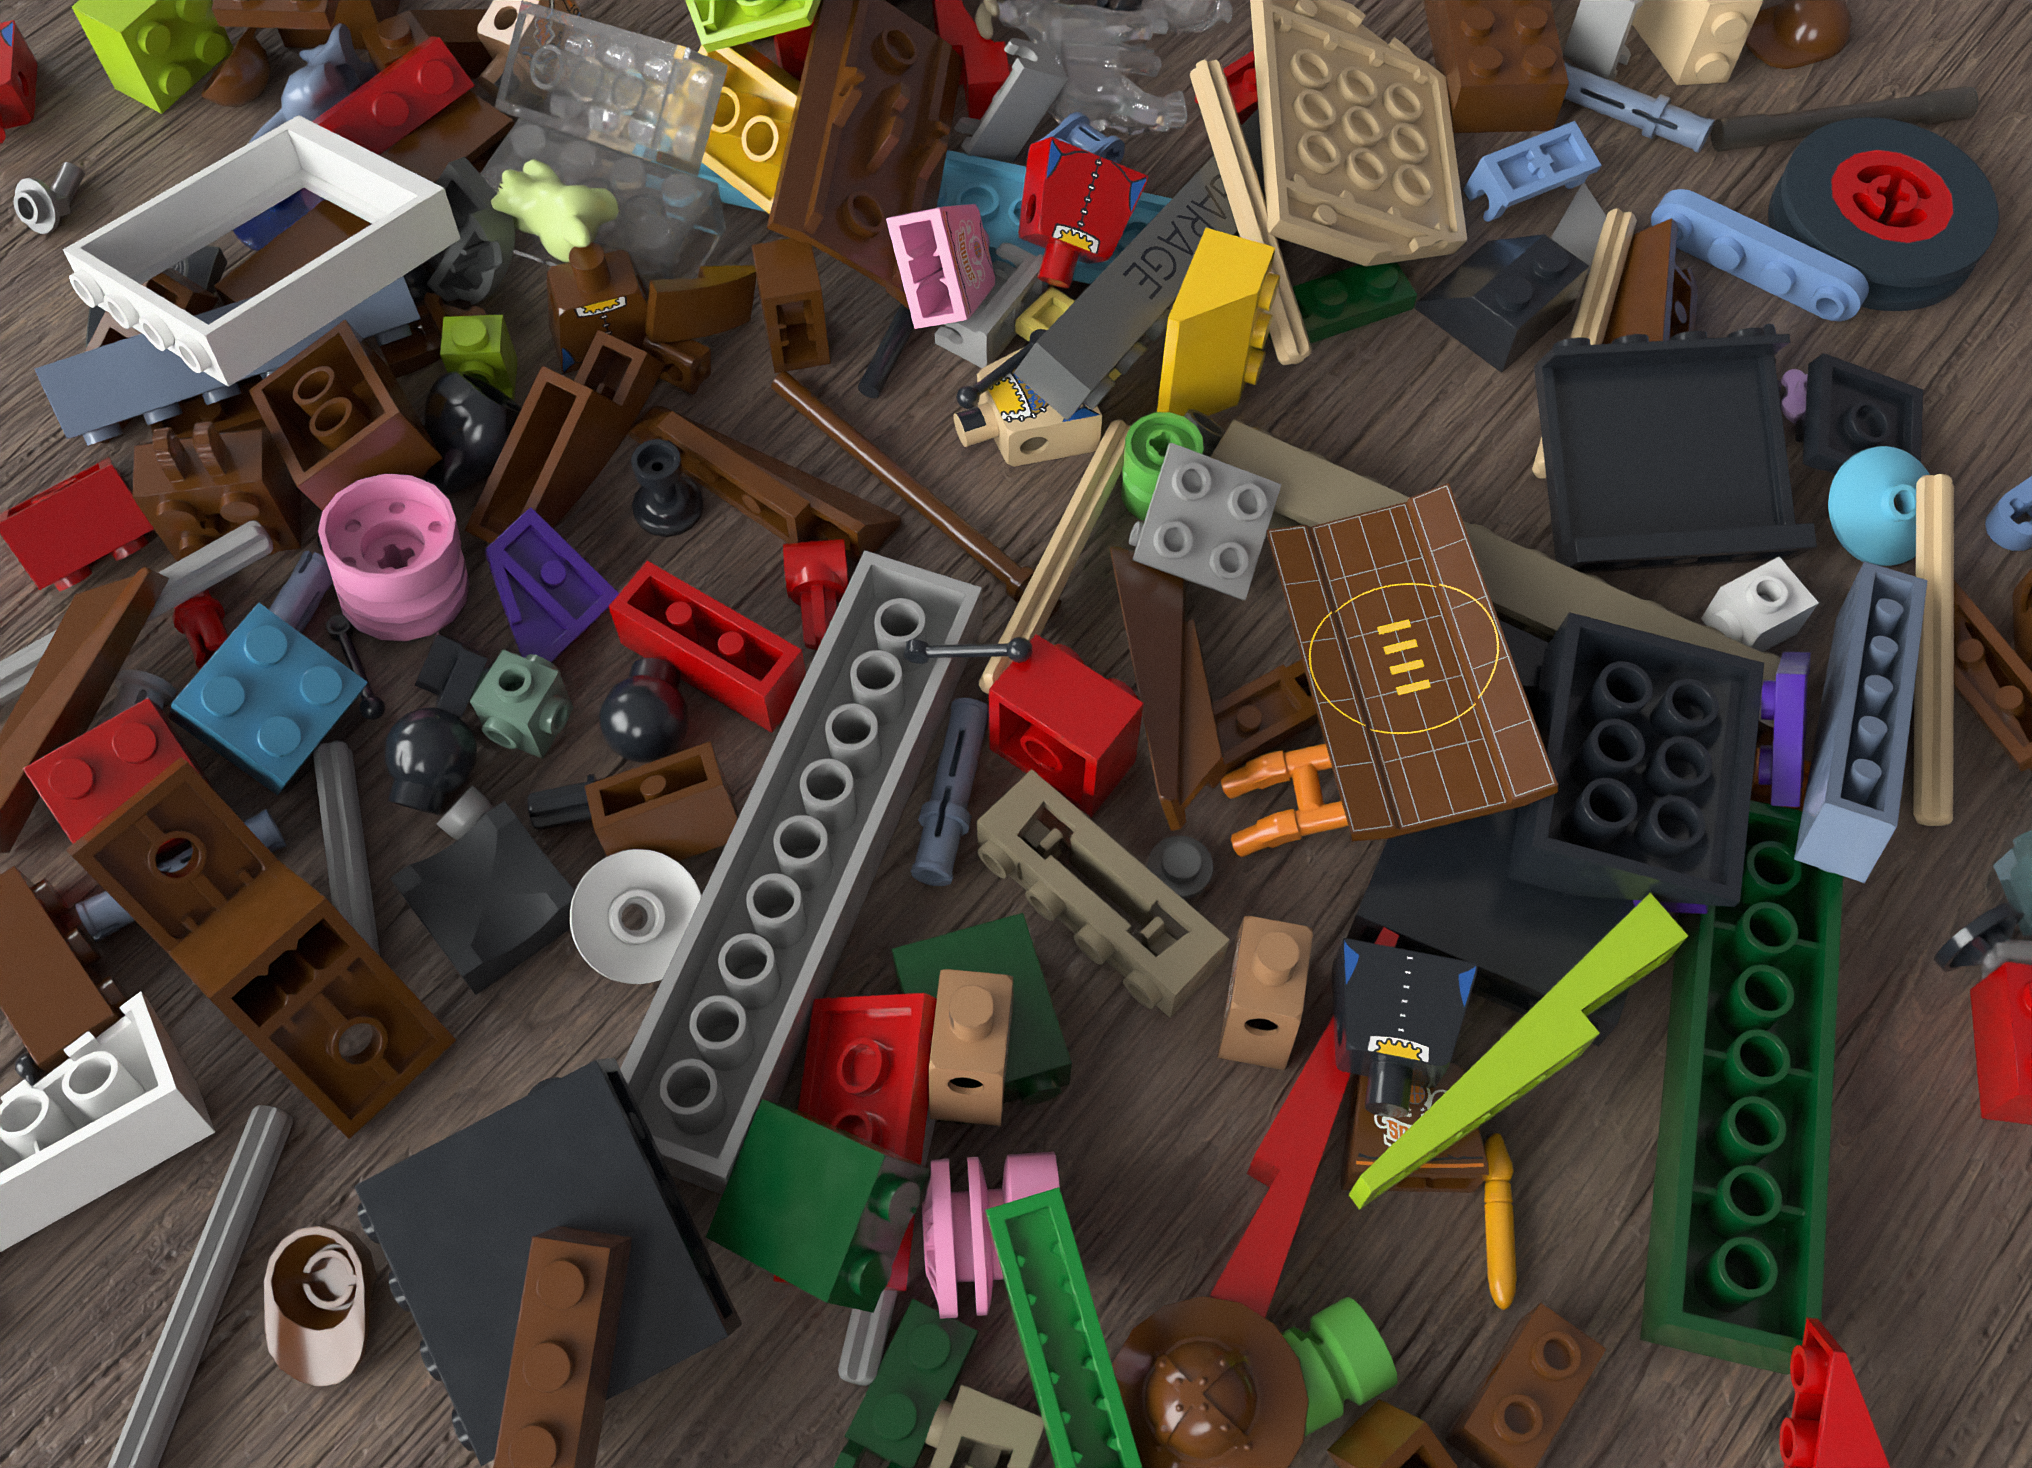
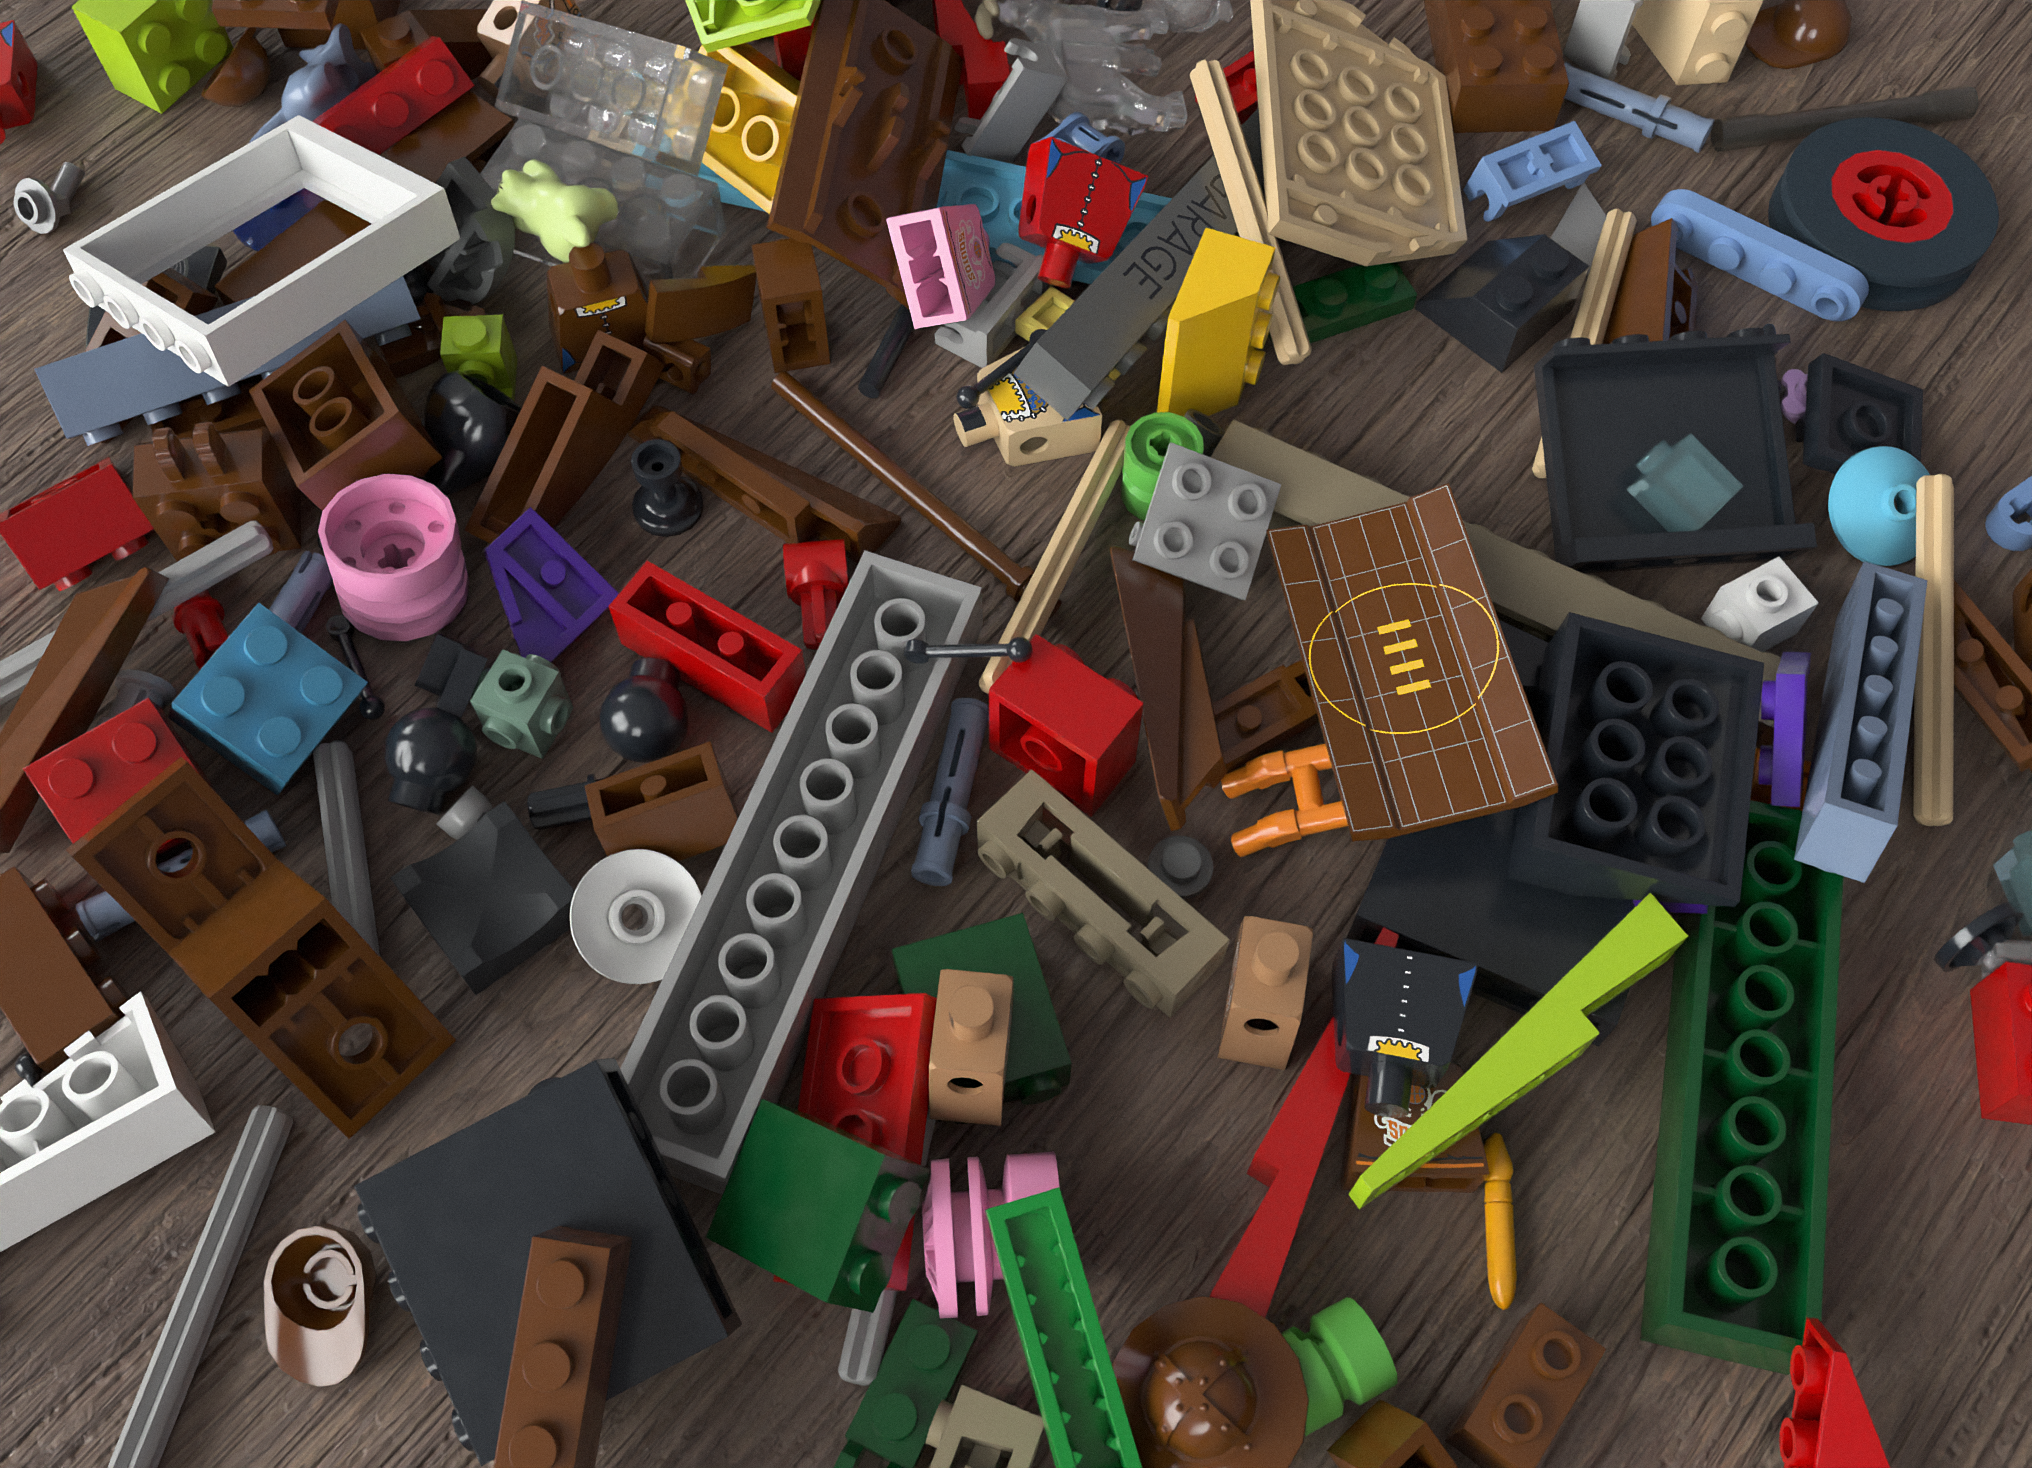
none -> clear light blue brick [1626,433,1743,532]

